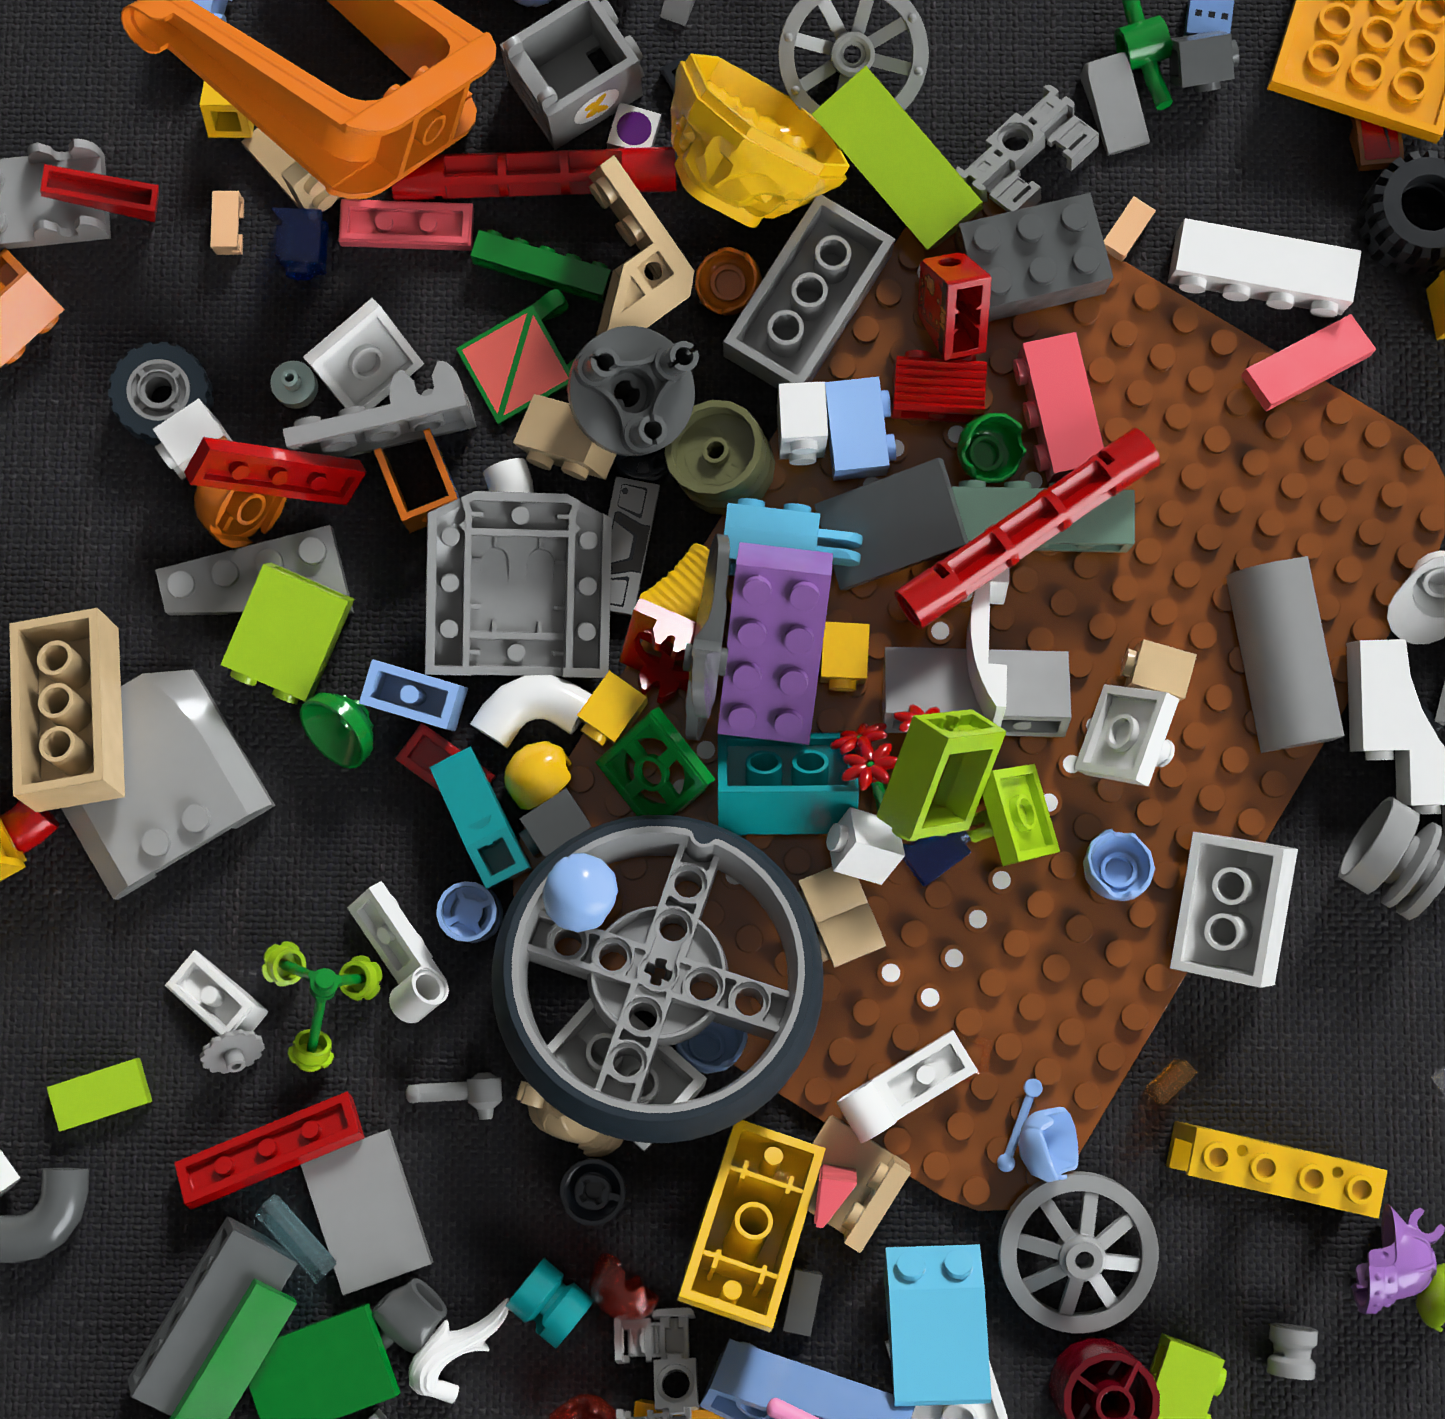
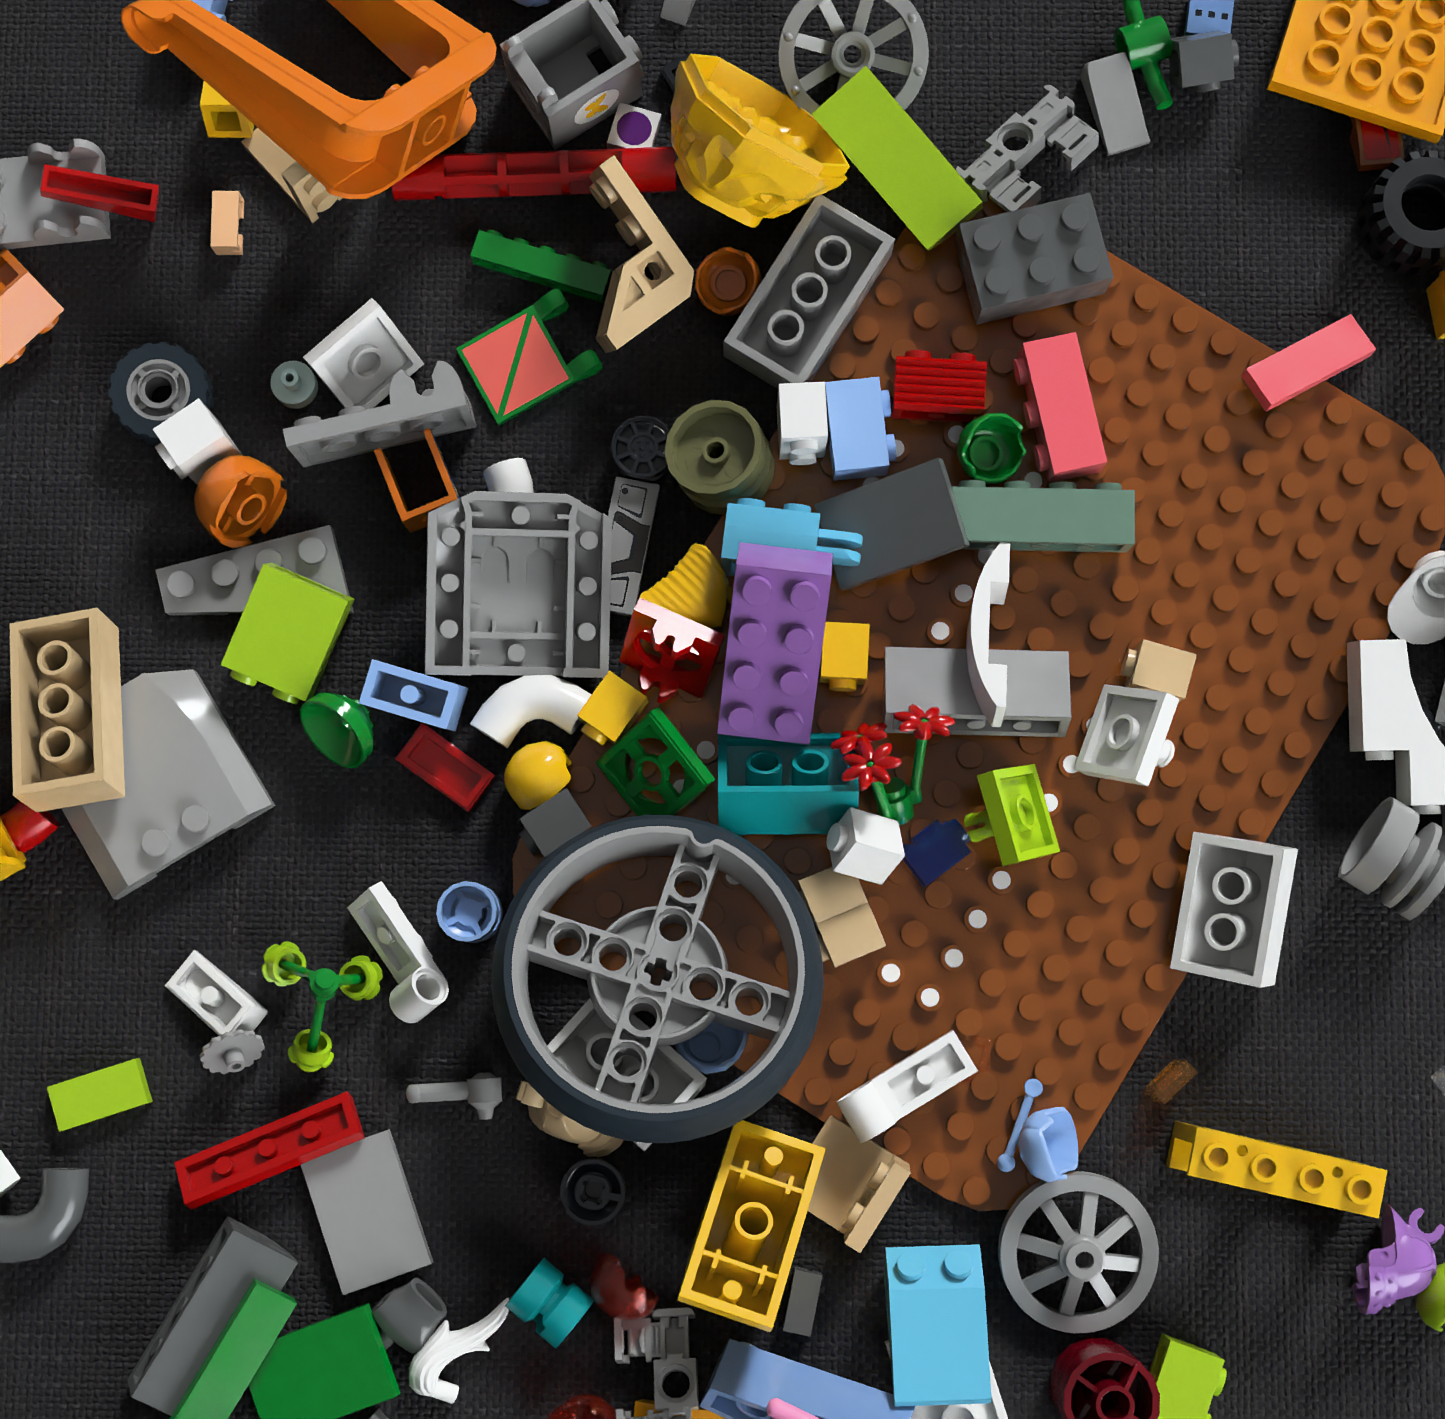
red plate [184,437,366,505] -> none
clear light blue tile [255,1194,337,1284] -> none
clear blue window [271,208,329,280] -> none
coral tile [338,199,474,251] -> none
teal slope [430,746,532,890] -> none
tan brick [513,394,616,480] -> none
light blue hair [542,853,618,933] -> none
dark grey piece [567,326,699,456] -> none
dark grey piece [683,534,730,741] -> none
coral slope [814,1164,857,1228] -> none
lime window [876,709,1007,841] -> none
red piece [894,428,1160,630] -> none
red torso [917,252,992,360] -> none
light blue hair [1083,829,1155,901] -> none
light nougat piece [1104,196,1156,262] -> none
white brick [1167,218,1361,318] -> none
light grey brick [1226,556,1344,753] -> none
light grey wheel [1267,1323,1318,1380] -> none

